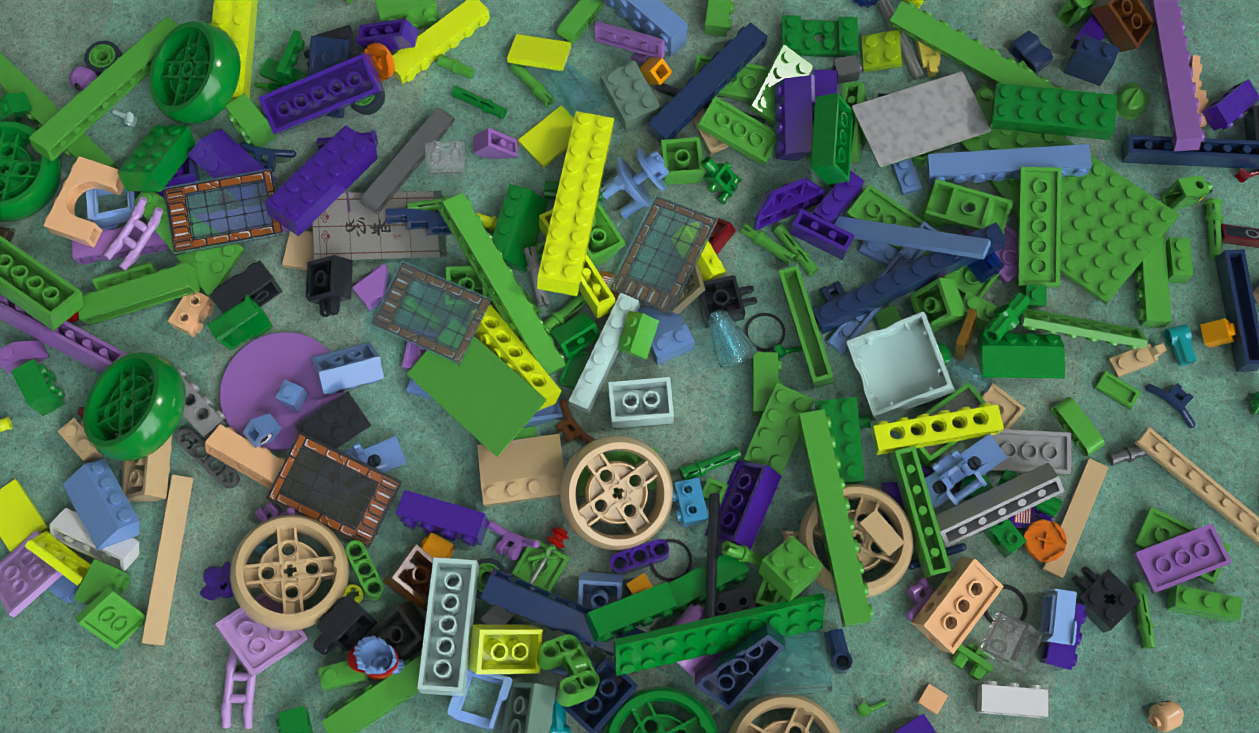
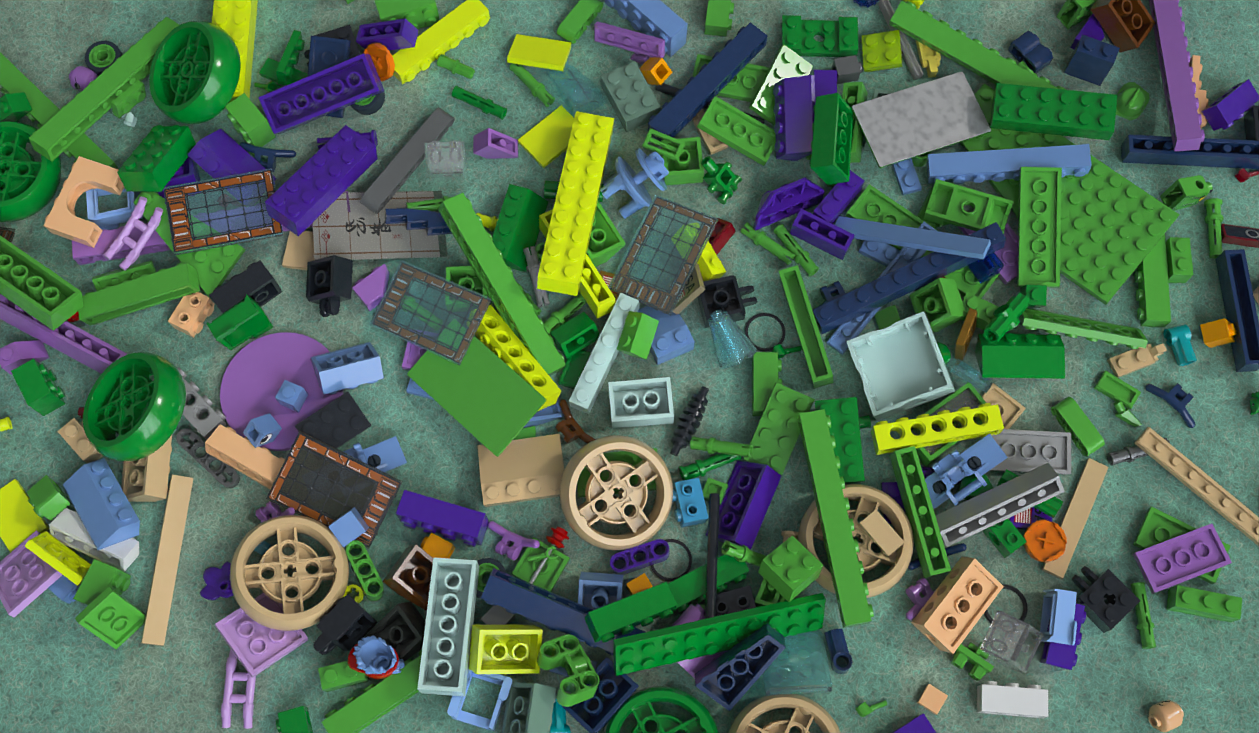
none -> bright green brick [27,475,70,520]
none -> bright green plate [111,80,146,118]
none -> medium blue piece [328,507,369,547]
none -> bright green tile [642,128,686,162]
none -> black piece [670,386,709,456]
none -> bright green pin [690,436,753,458]
none -> bright green bar [1114,401,1142,427]

